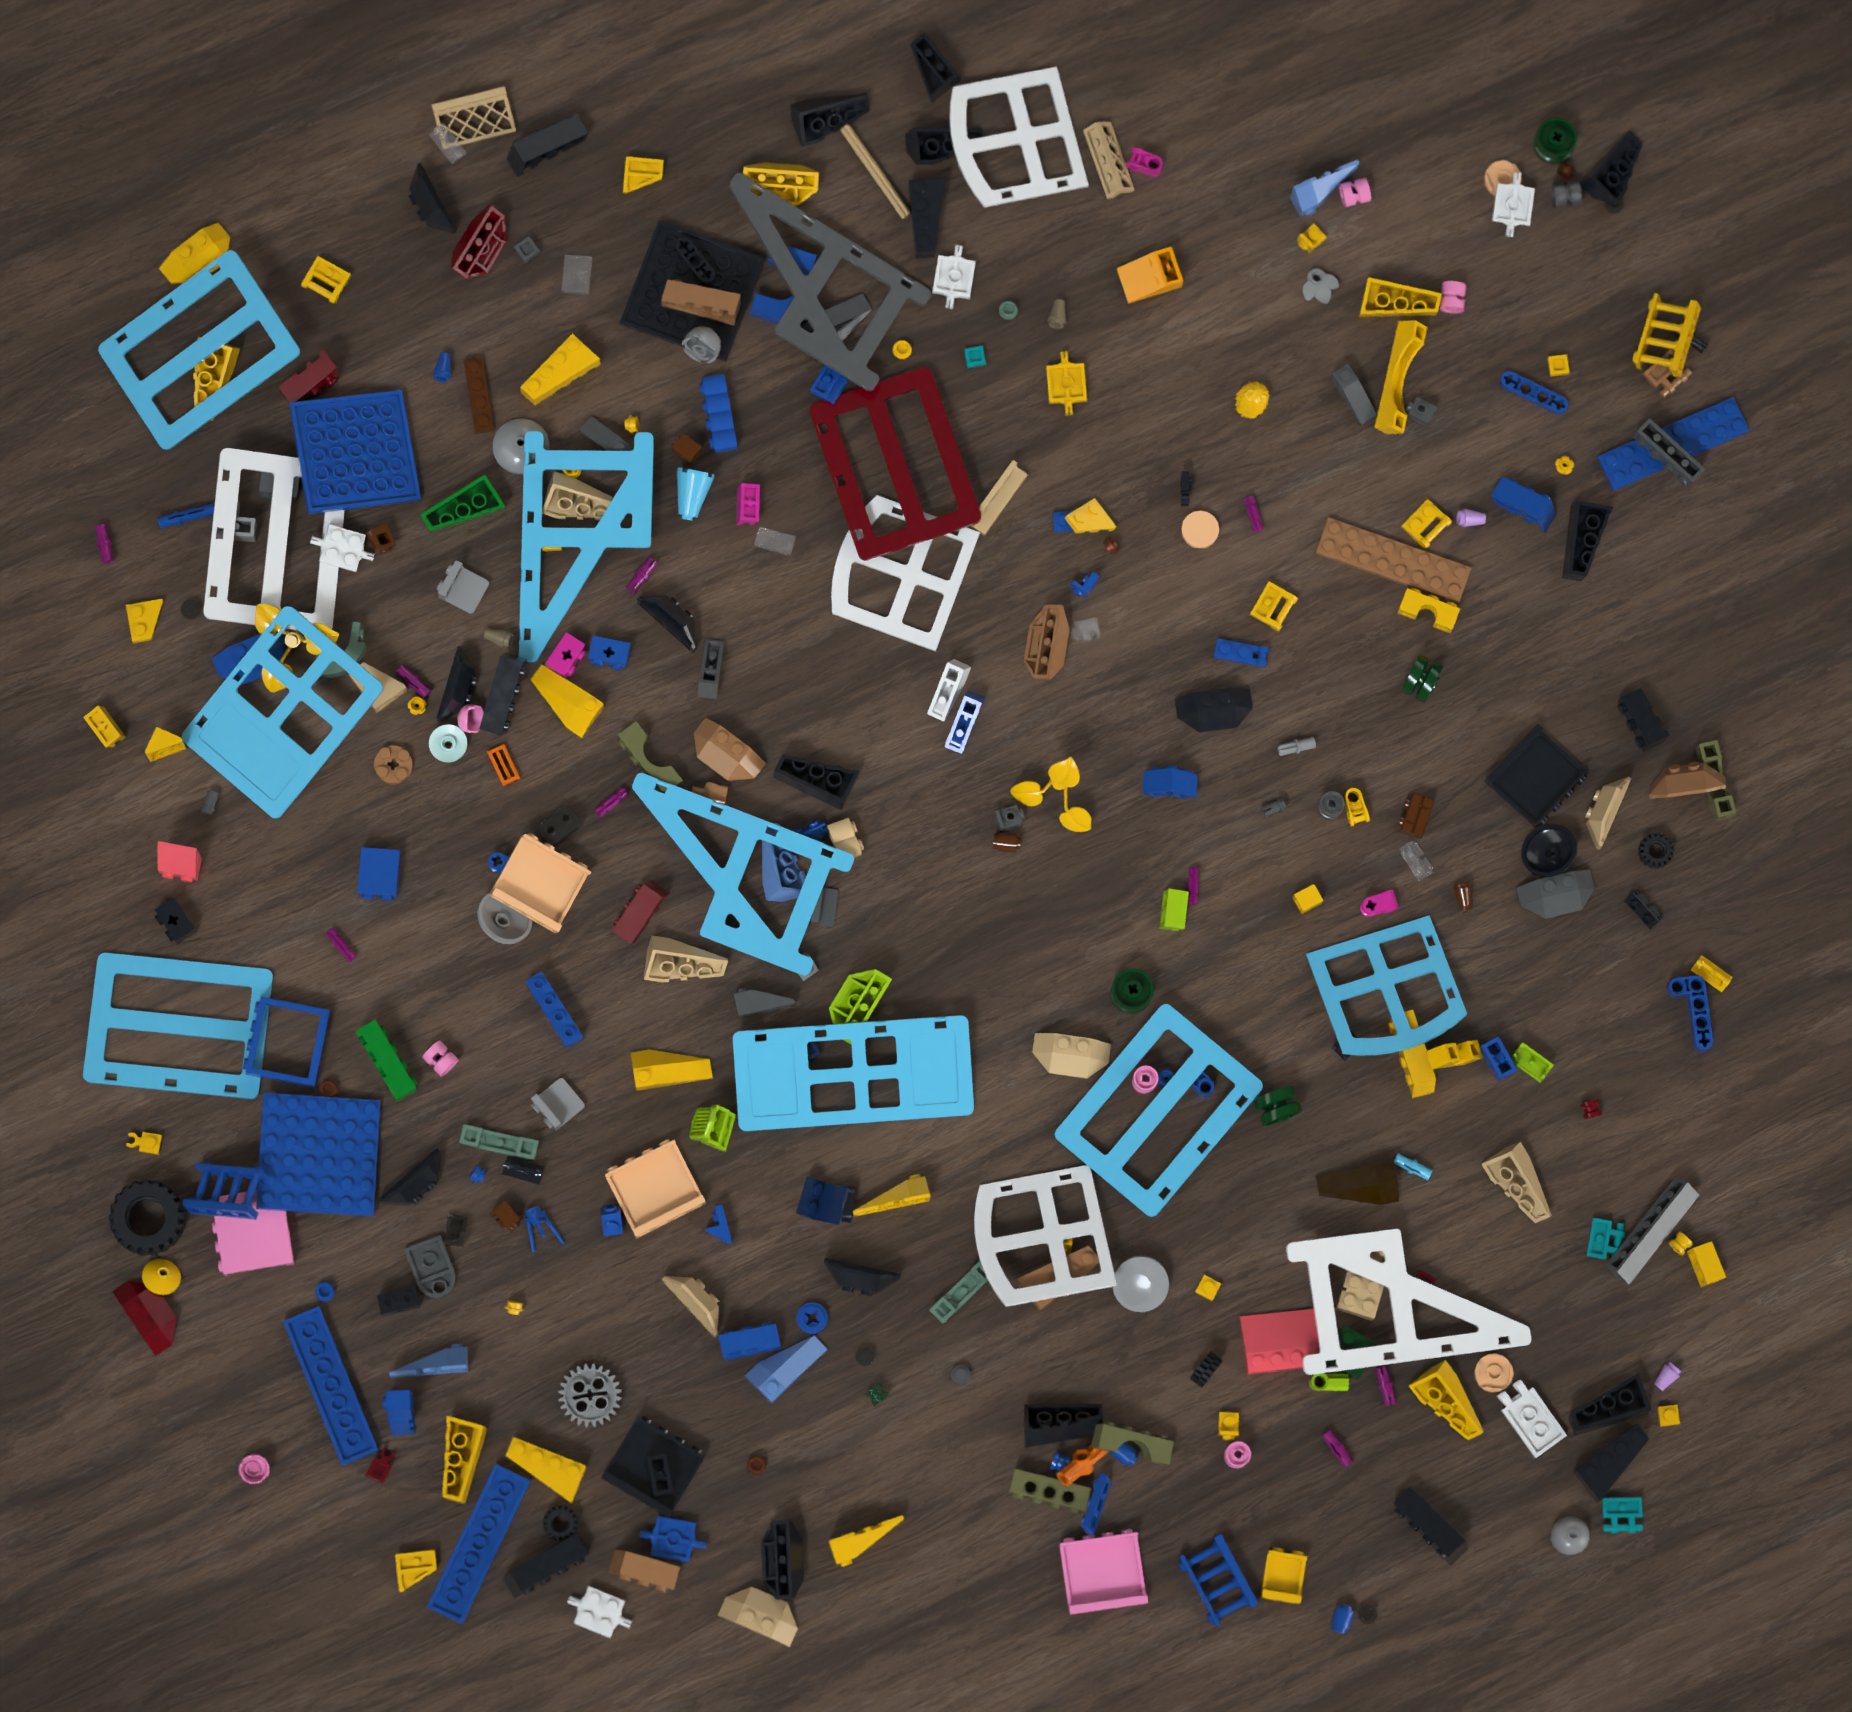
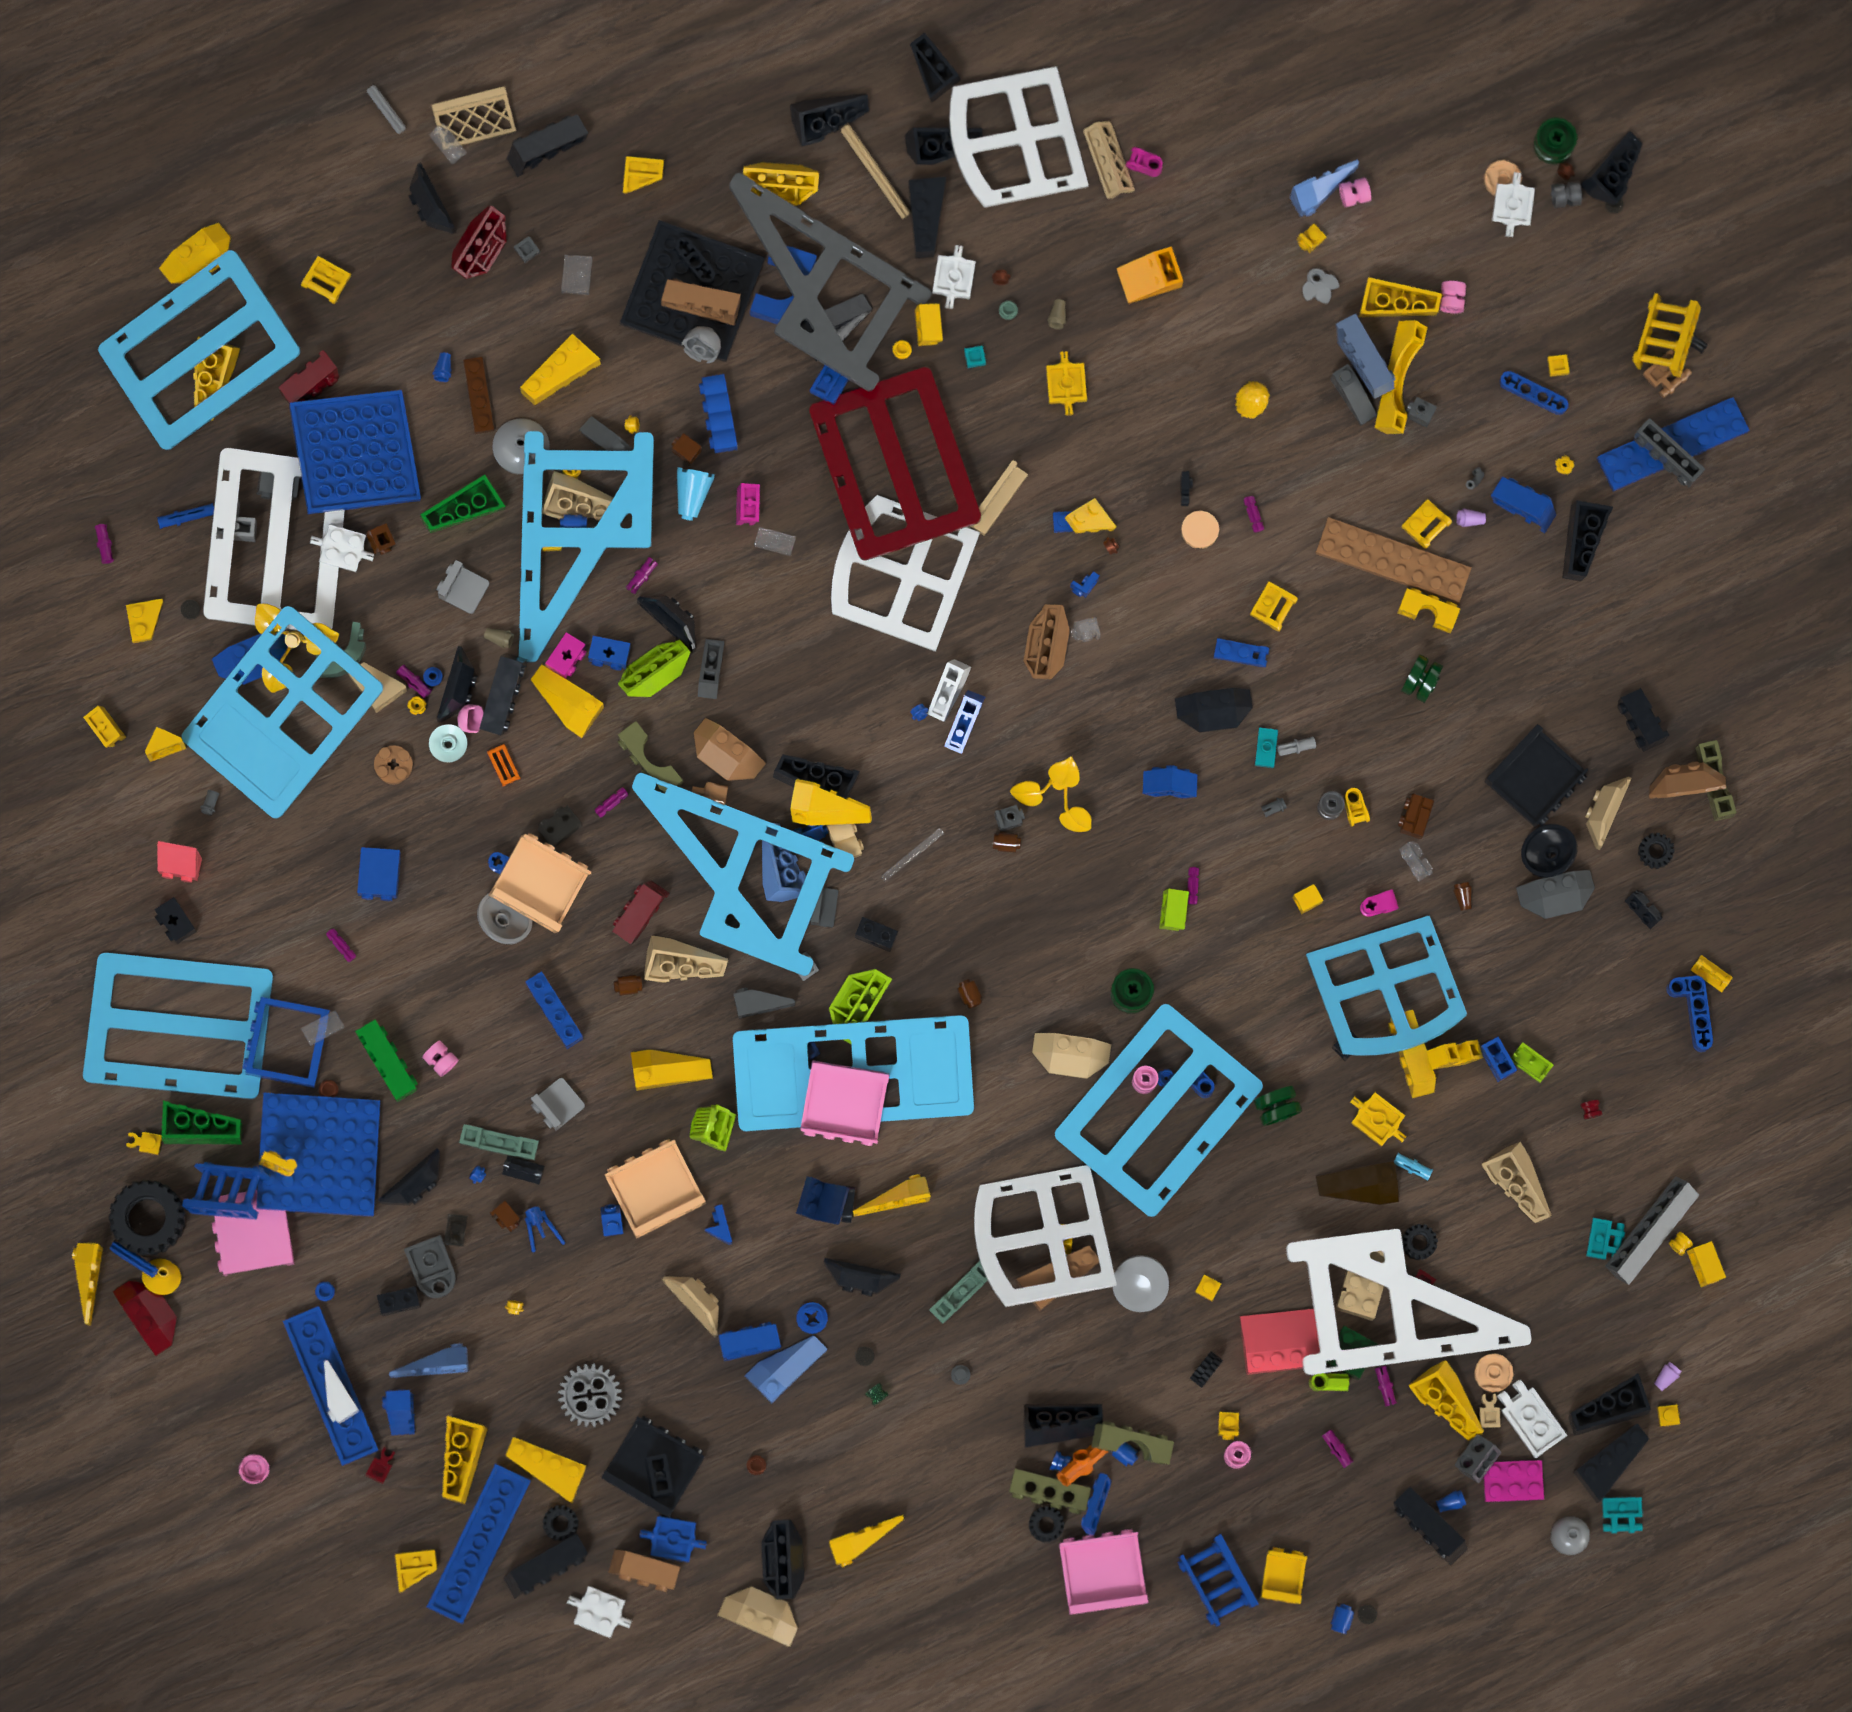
none -> yellow wedge [72,1243,103,1325]
none -> blue axle [110,1241,158,1277]
none -> green wedge [162,1100,243,1144]
none -> yellow plate [259,1151,297,1177]
none -> clear plate [301,1010,345,1046]
none -> white slope [324,1360,360,1424]
none -> light grey axle [367,85,406,134]
none -> blue plate [423,667,443,687]
none -> blue brick [560,514,587,528]
none -> reddish brown brick [614,975,642,996]
none -> lime wedge [618,640,690,697]
none -> yellow wedge [790,779,872,826]
none -> bright pink panel [800,1060,889,1146]
none -> black brick [855,917,898,952]
none -> clear bar [881,828,944,882]
none -> blue plate [910,704,929,721]
none -> yellow hinge [915,304,943,346]
none -> reddish brown brick [957,979,983,1009]
none -> copper plate [992,270,1011,285]
none -> black tyre [1029,1506,1064,1543]
none -> teal plate [1255,728,1278,768]
none -> sand blue wedge [1336,314,1395,399]
none -> yellow plate [1350,1092,1407,1147]
none -> black tyre [1402,1224,1438,1260]
none -> blue cone [1436,1490,1467,1512]
none -> dark grey brick [1455,1434,1501,1483]
none -> dark grey arm [1466,467,1485,489]
none -> tan plate [1479,1394,1500,1428]
none -> dark pink plate [1483,1460,1544,1502]

